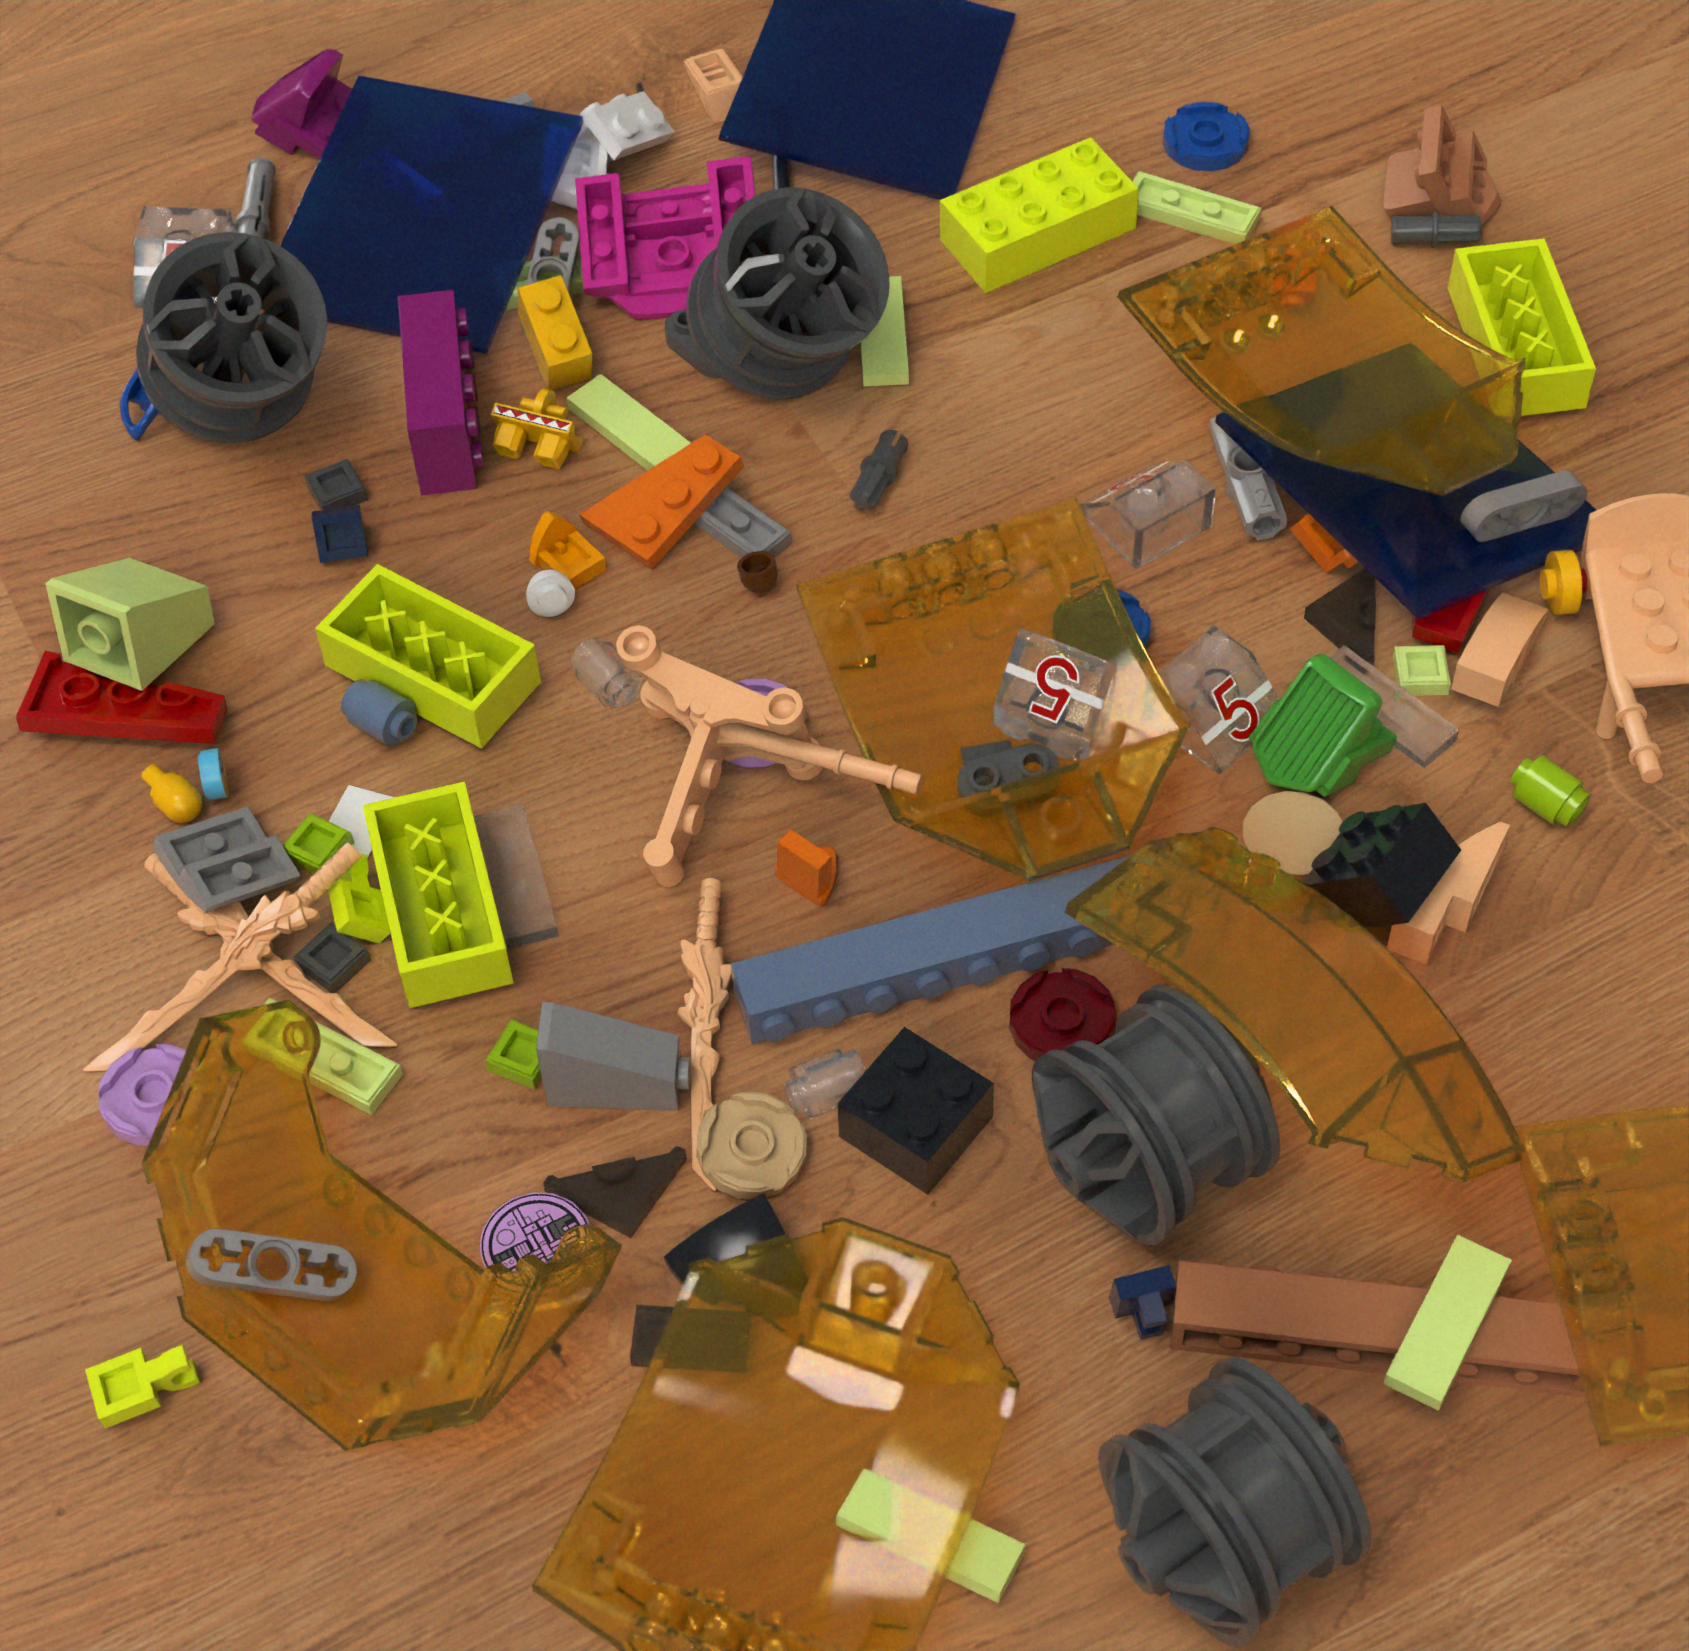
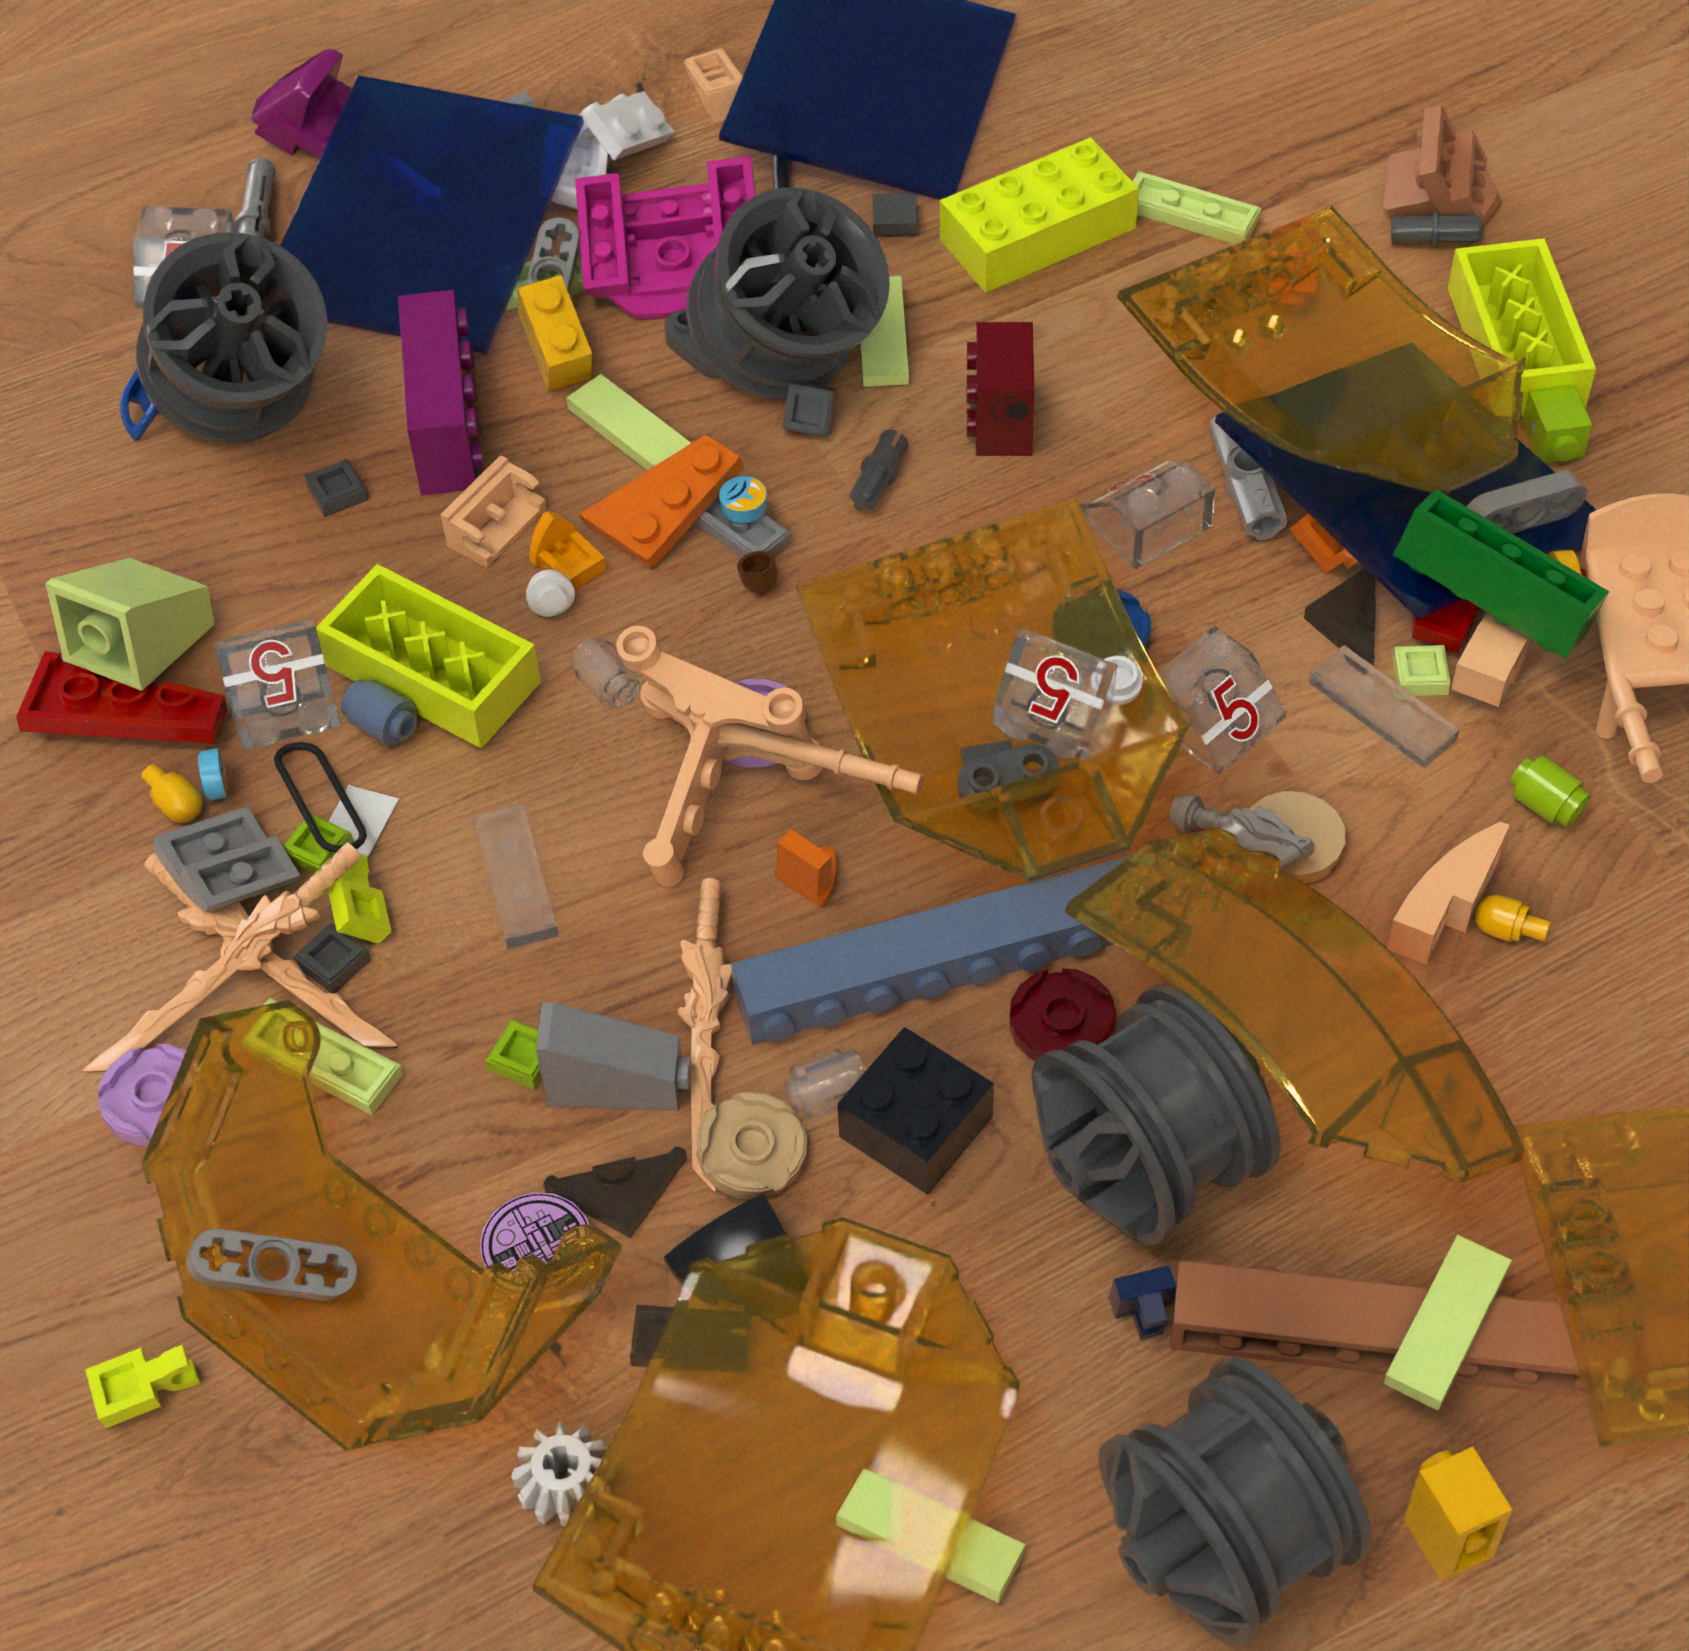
dark blue tile [312,505,368,563] -> none
neon yellow brick [362,781,514,1009] -> none
yellow hips [491,388,583,470] -> none
blue tile [1163,102,1250,172] -> none
bright green piece [1249,654,1398,797] -> none
black brick [1300,803,1461,932] -> none
none -> clear slope [214,619,341,750]
none -> black piece [274,742,367,853]
none -> light nougat hinge [440,455,547,568]
none -> white gear [512,1421,615,1529]
none -> medium azure tile [719,476,768,523]
none -> dark grey tile [782,380,837,437]
none -> dark grey tile [873,193,917,236]
none -> dark red brick [966,322,1035,456]
none -> white plate [1091,656,1143,705]
none -> light grey piece [1169,794,1315,869]
none -> green brick [1393,489,1610,659]
none -> yellow brick [1404,1446,1513,1582]
none -> yellow cylinder [1475,895,1552,942]
none -> lime brick [1522,385,1592,464]

